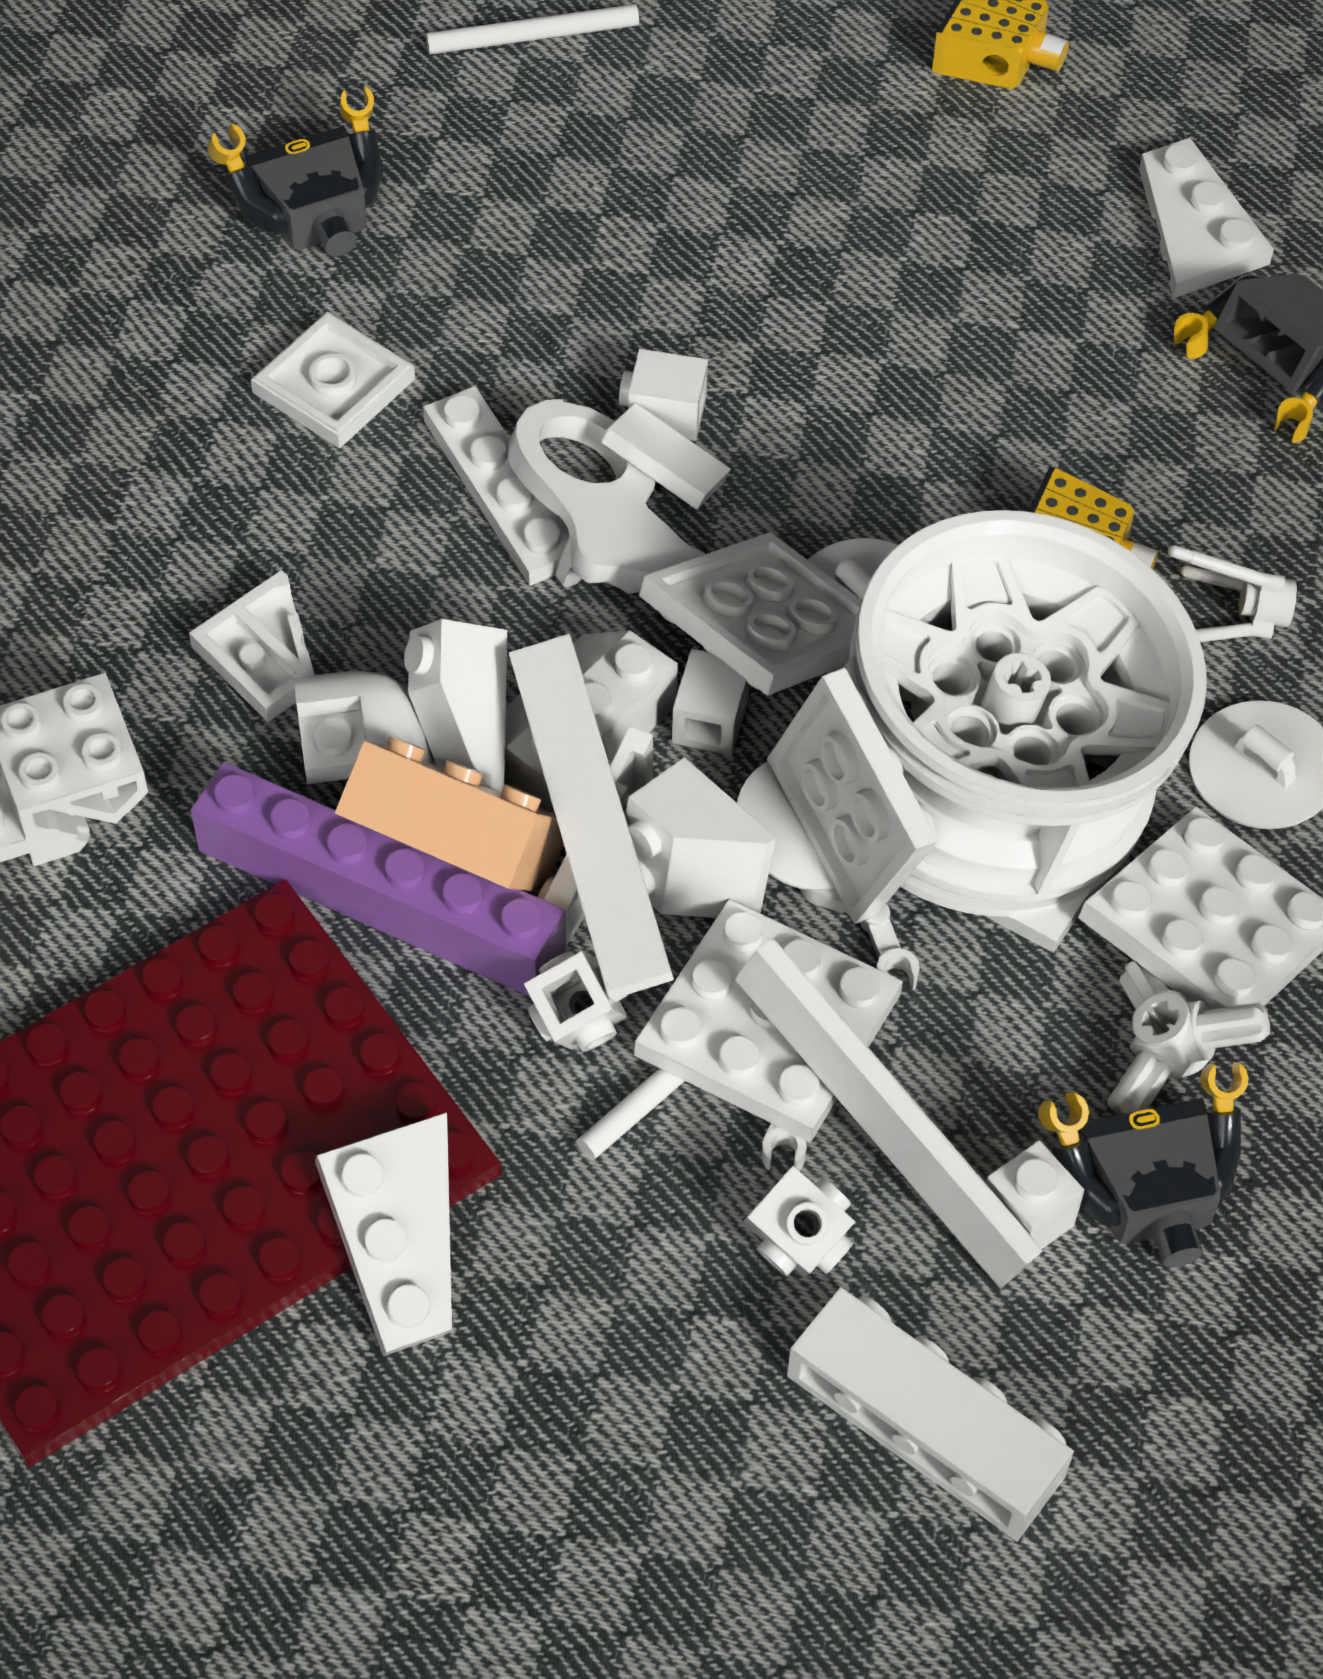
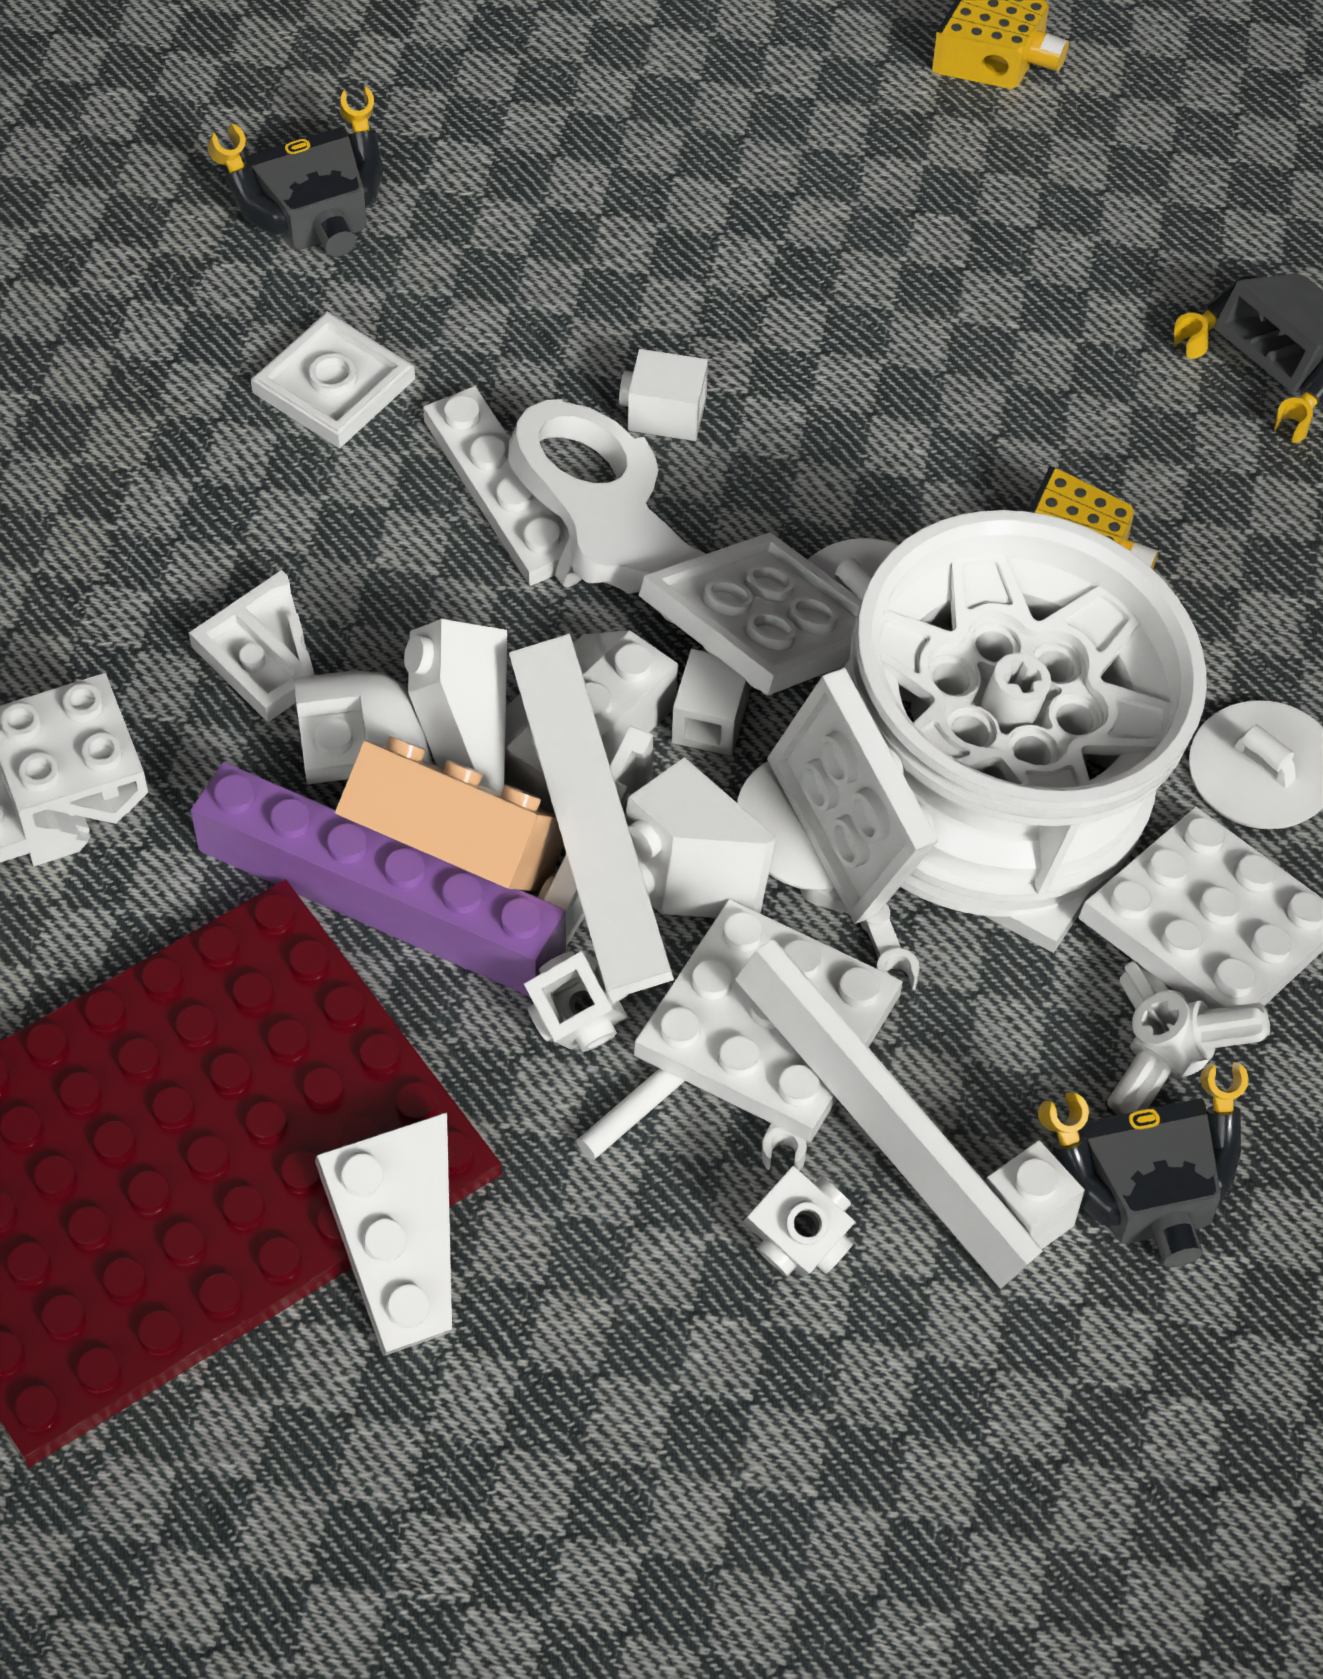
white bar [426,4,639,55] -> none
white tile [601,402,731,509] -> none
white brick [787,1287,1074,1542] -> none
white wing [1139,138,1274,299] -> none
white plant [1168,545,1297,642] -> none

